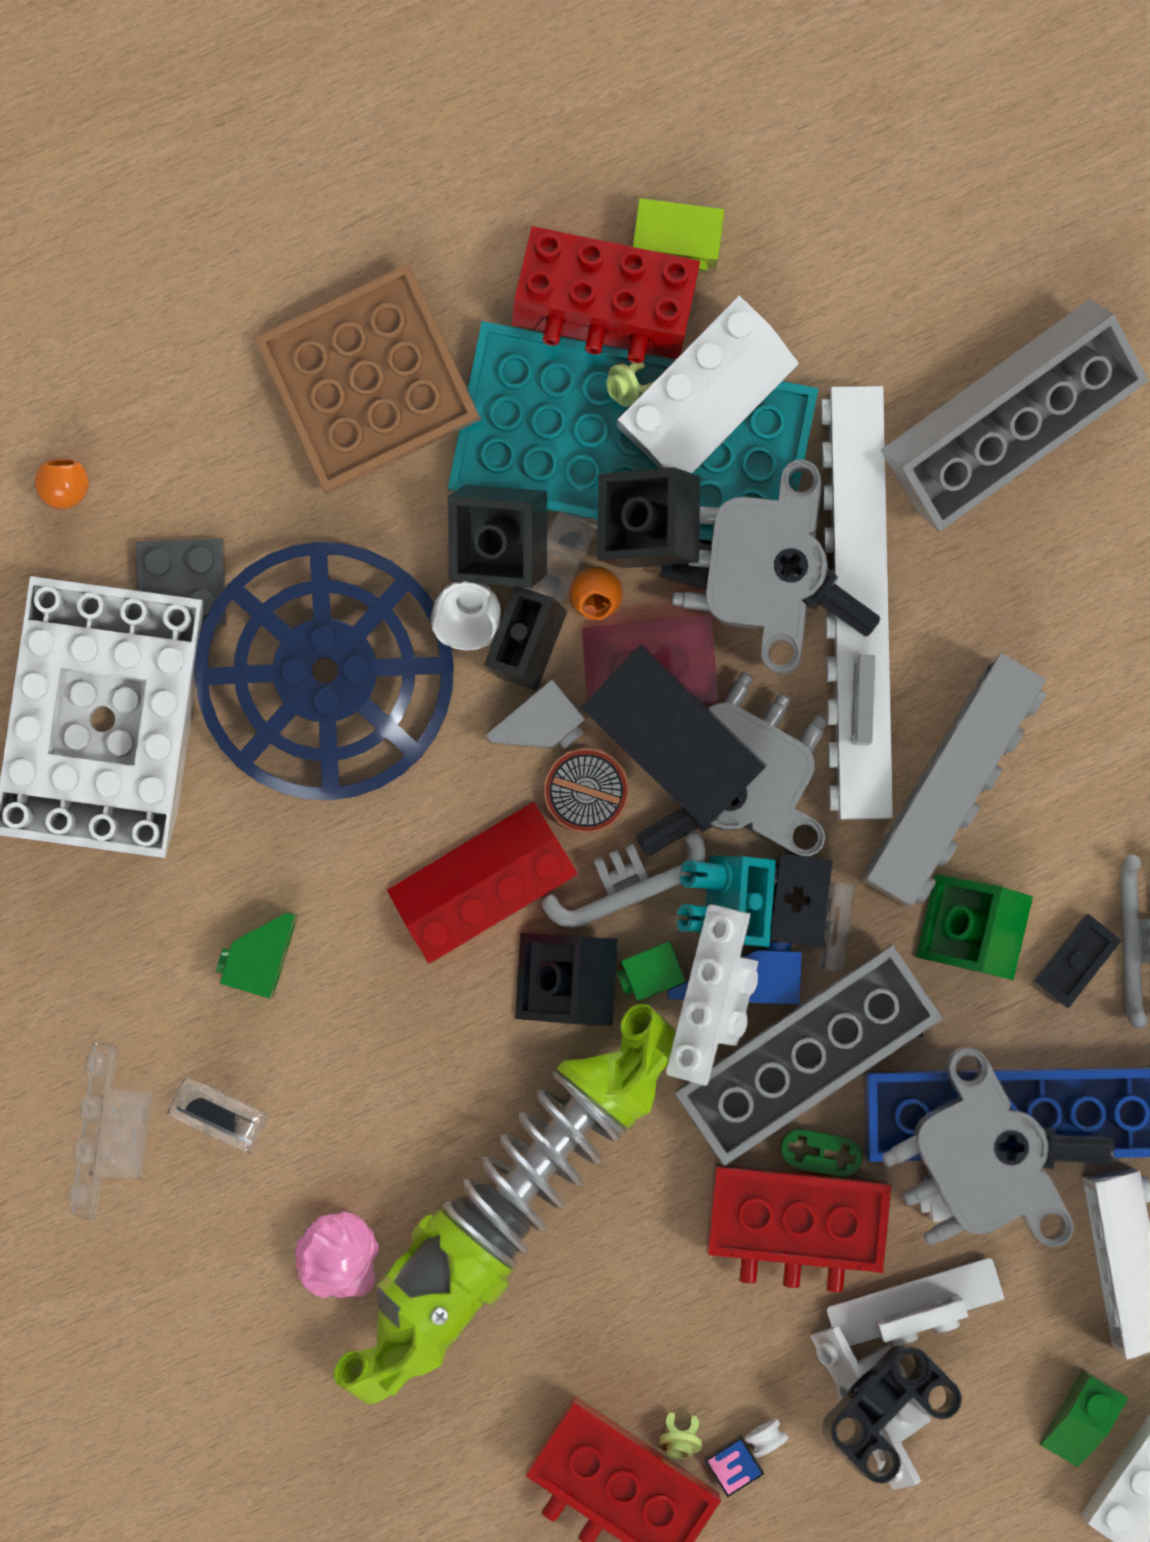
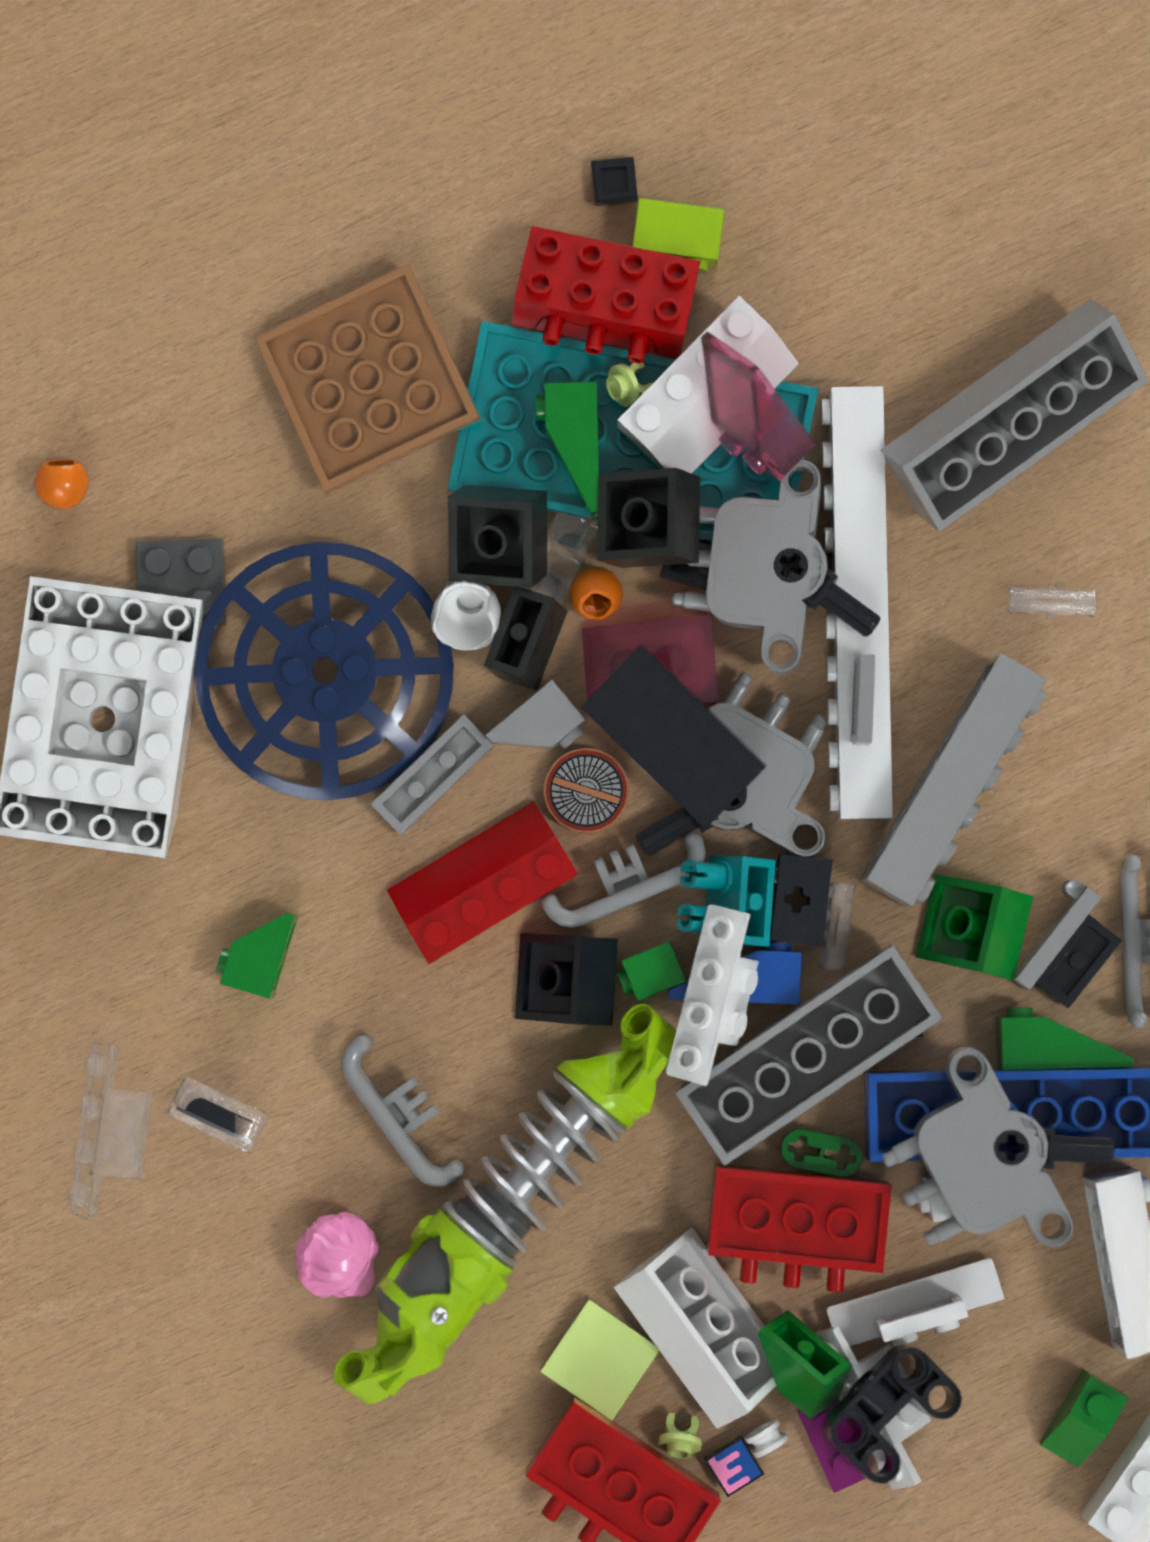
none -> light grey piece [341,1034,465,1186]
none -> light grey plate [371,714,494,836]
none -> green slope [536,382,599,517]
none -> yellowish green tile [540,1298,659,1421]
none -> black tile [591,157,638,207]
none -> white slope [613,1227,776,1429]
none -> clear pink slope [701,331,816,481]
none -> green slope [758,1310,852,1419]
none -> magenta plate [797,1398,872,1493]
none -> green slope [996,1008,1134,1070]
none -> clear pin [1007,584,1097,619]
none -> light grey hinge [1012,880,1102,990]

